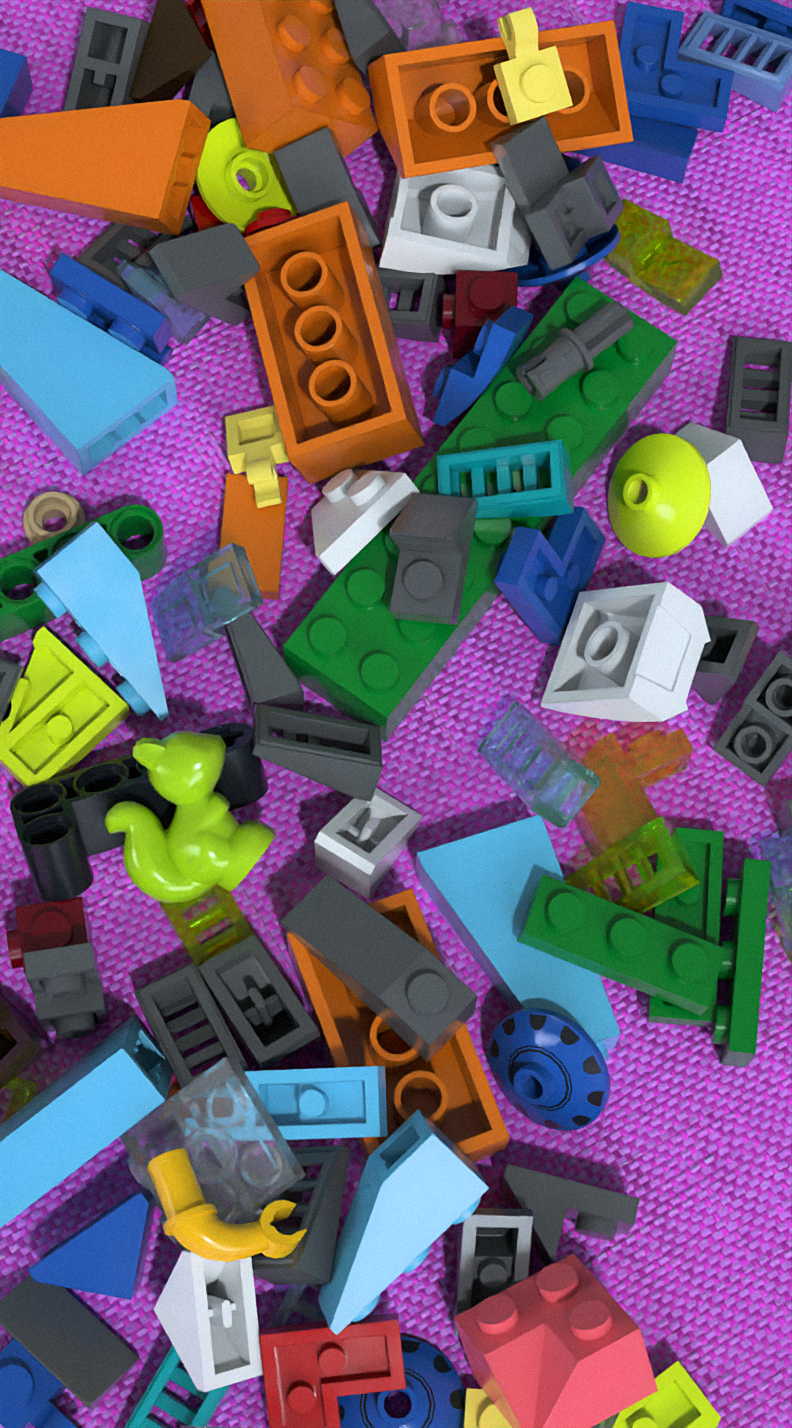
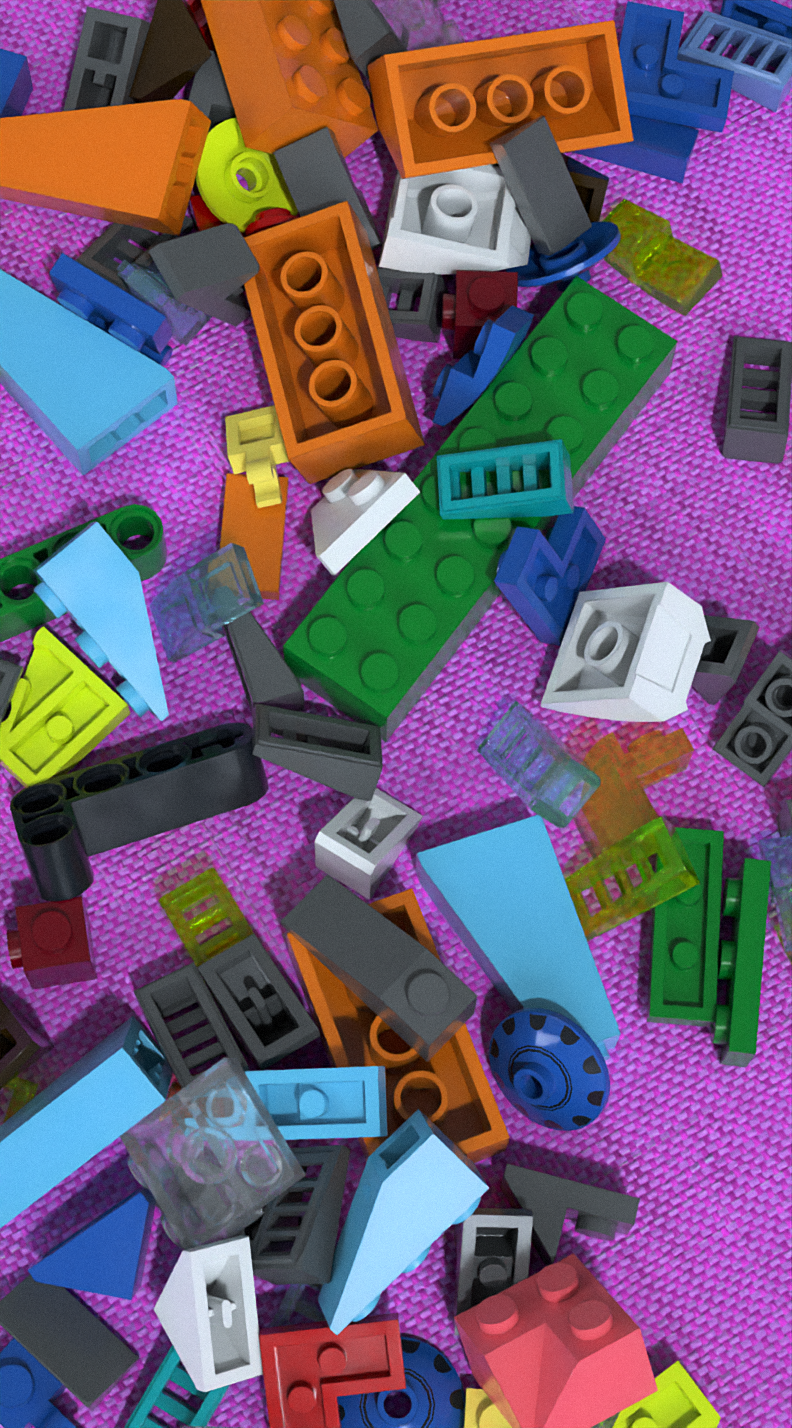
tan plate [23,491,86,545] -> none
dark grey slope [23,942,110,1039] -> none
lime animal [104,730,276,903] -> none
yellow piece [147,1148,307,1262] -> none
dark grey slope [389,493,478,625] -> none
light yellow plate [493,7,573,125] -> none
dark grey axle [516,301,634,401] -> none
green plate [517,874,726,1015] -> none
dark grey slope [524,154,625,270] -> none
neon yellow dish [608,433,711,558] -> none
white slope [675,422,773,549] -> none

